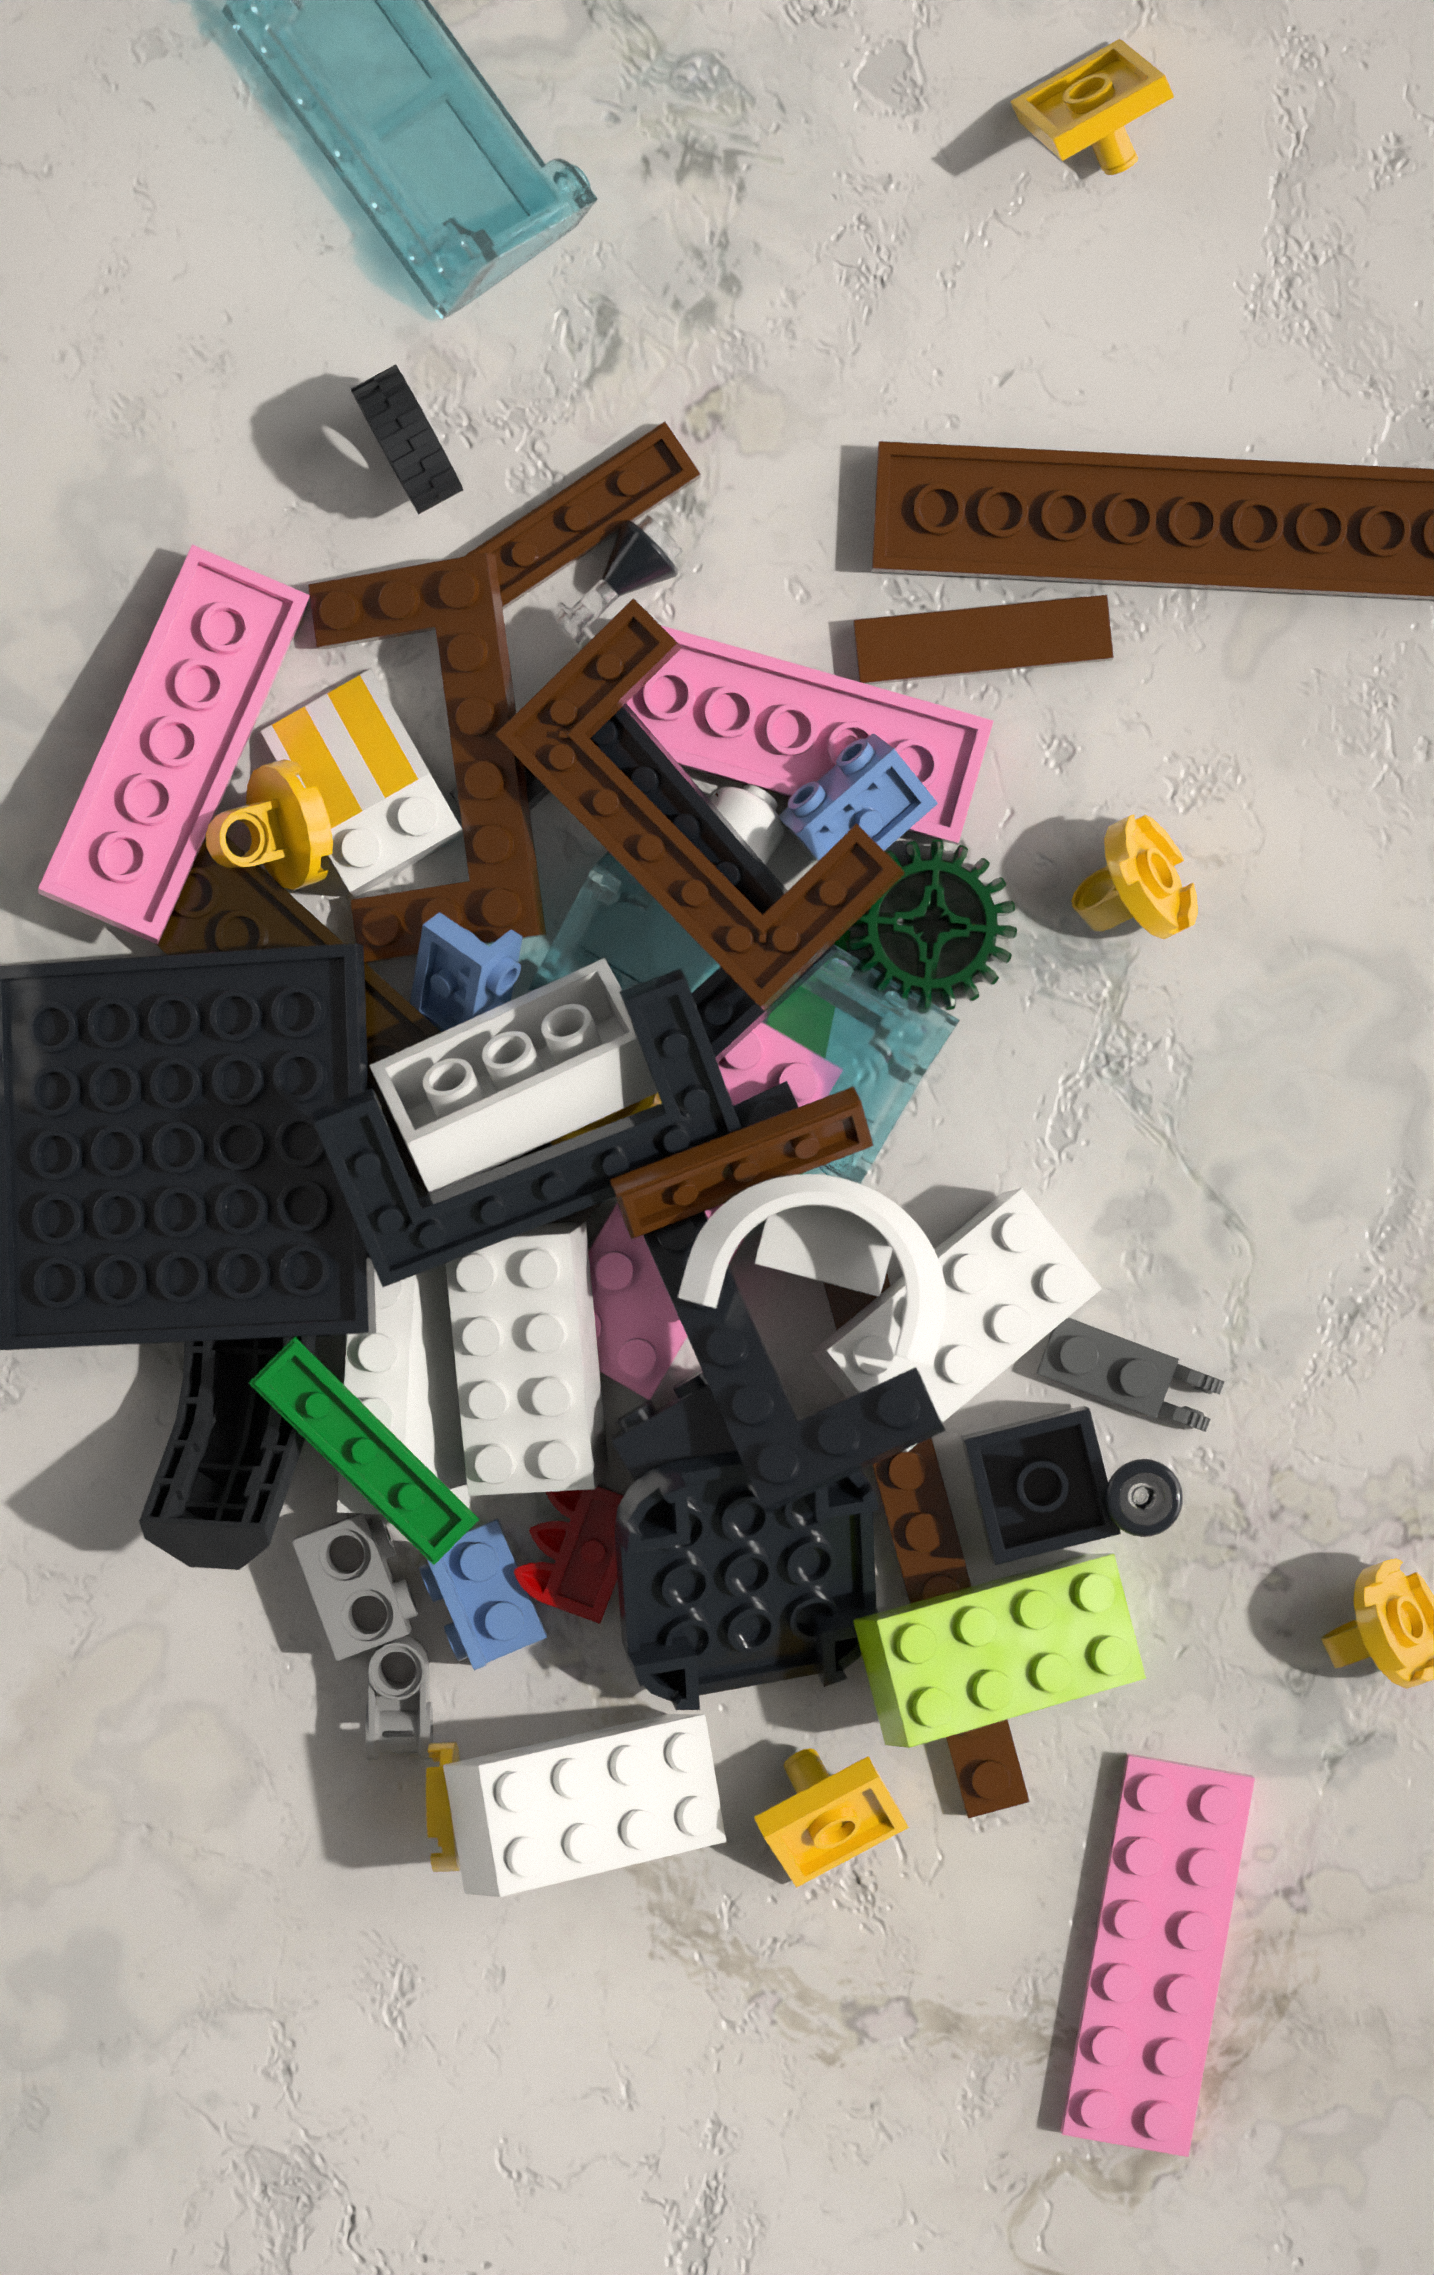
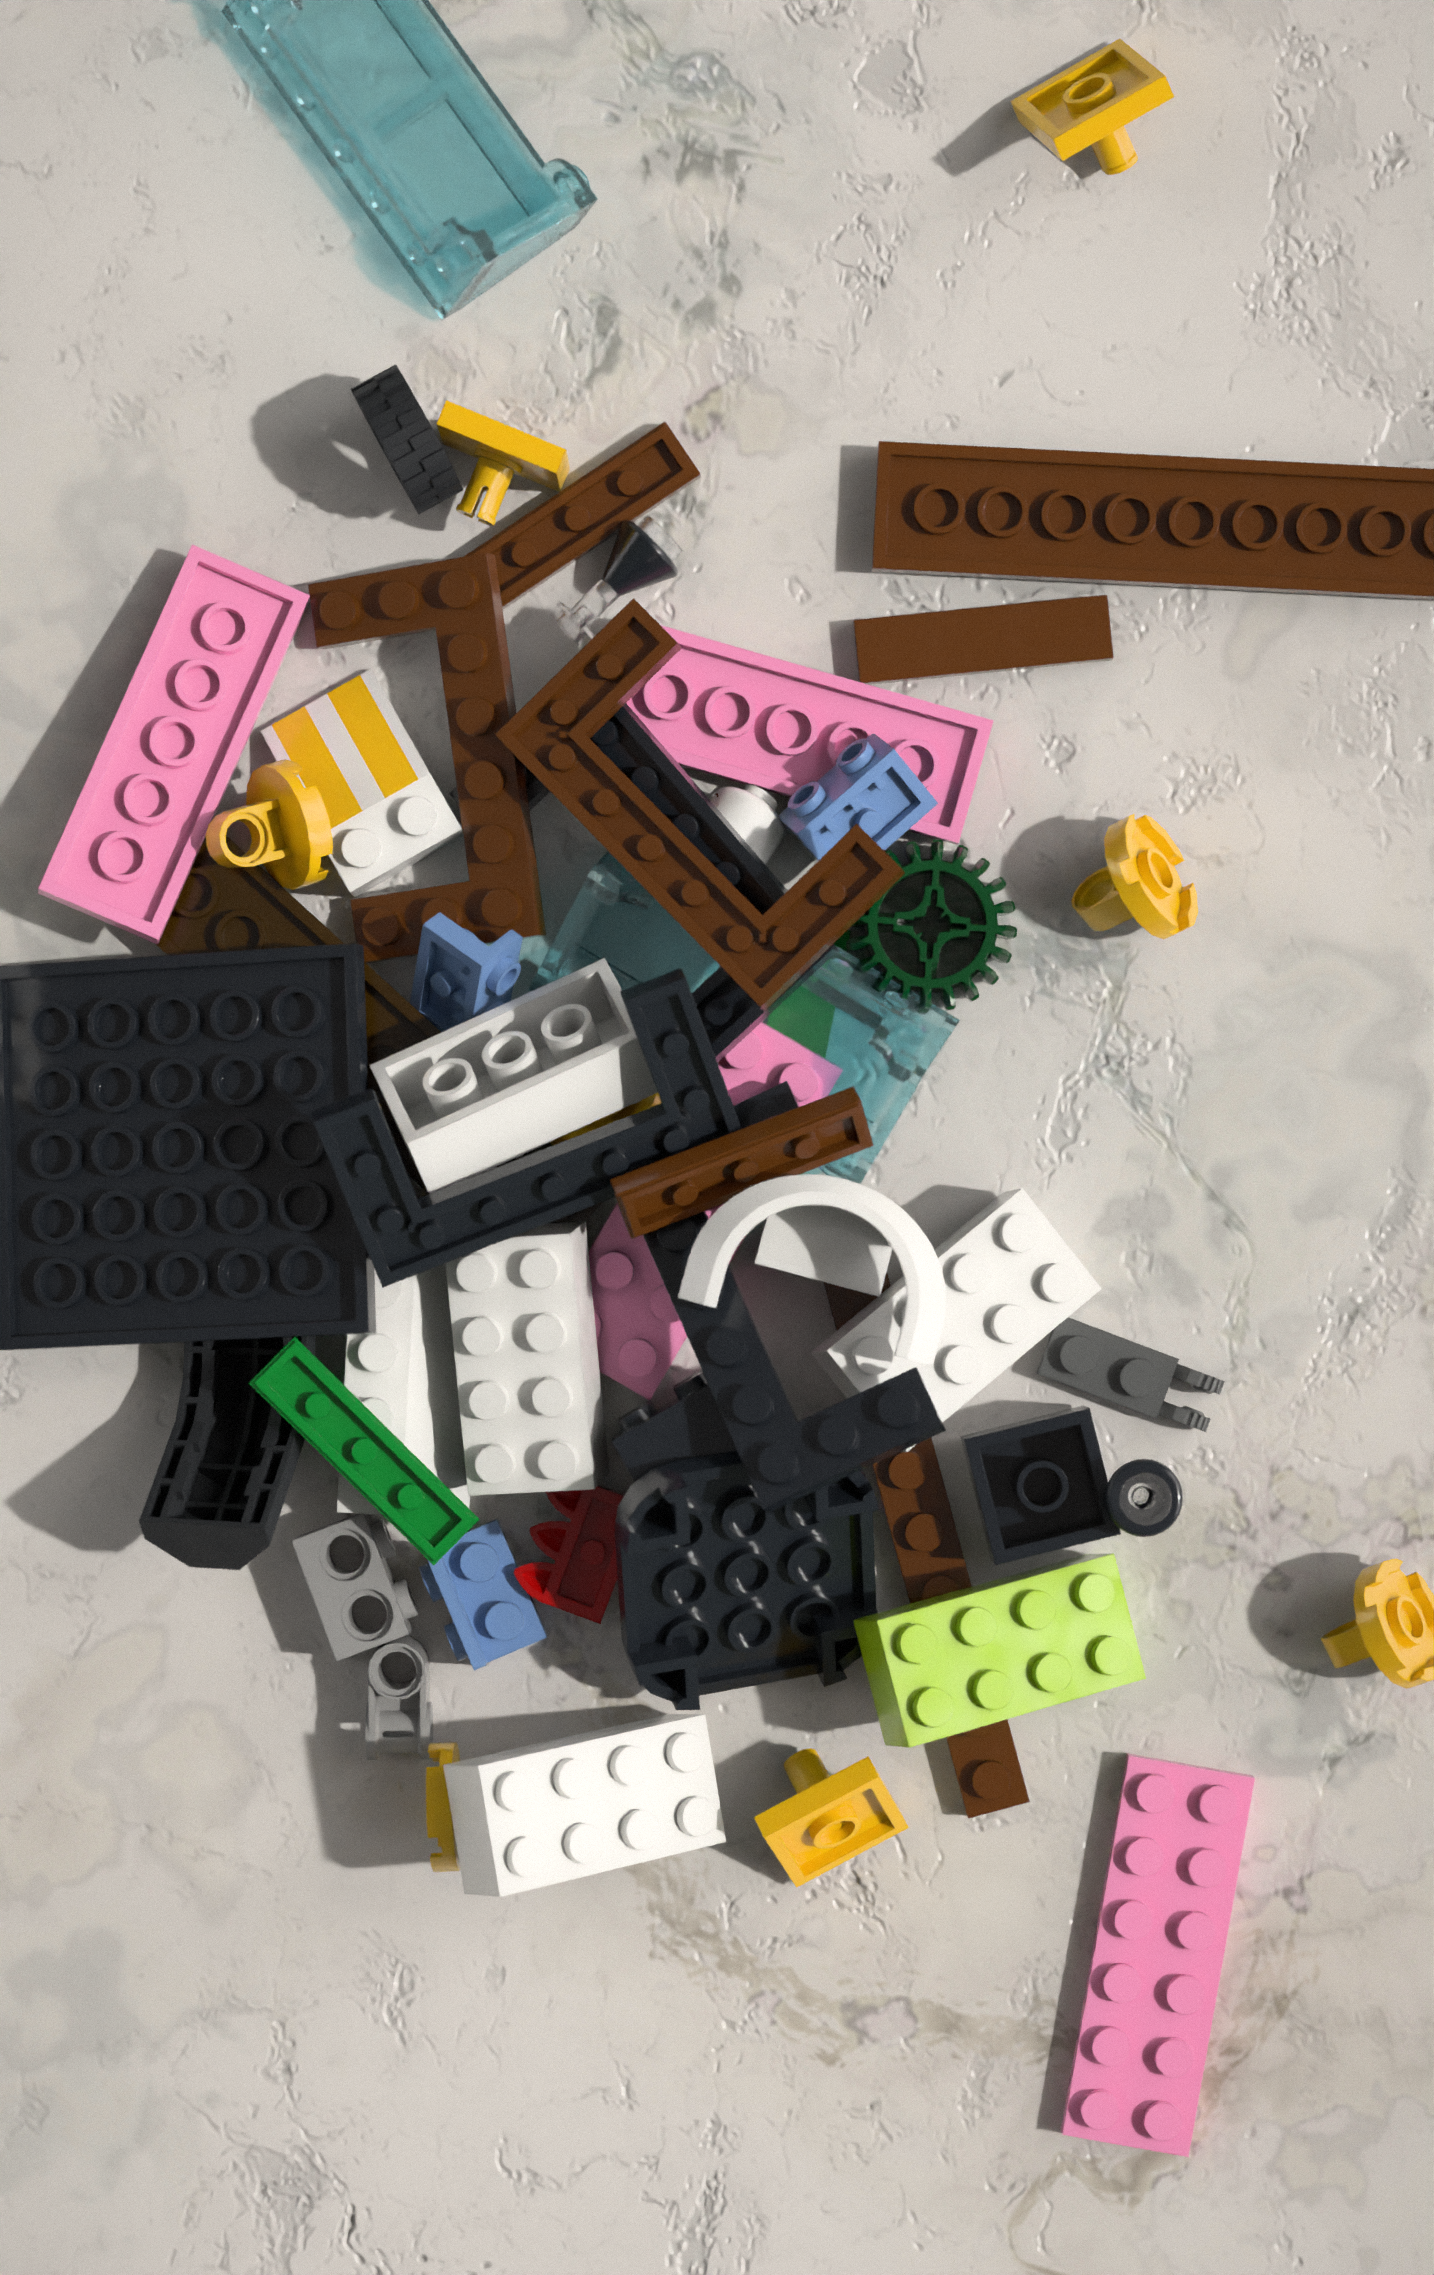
none -> yellow tile [436,400,570,526]

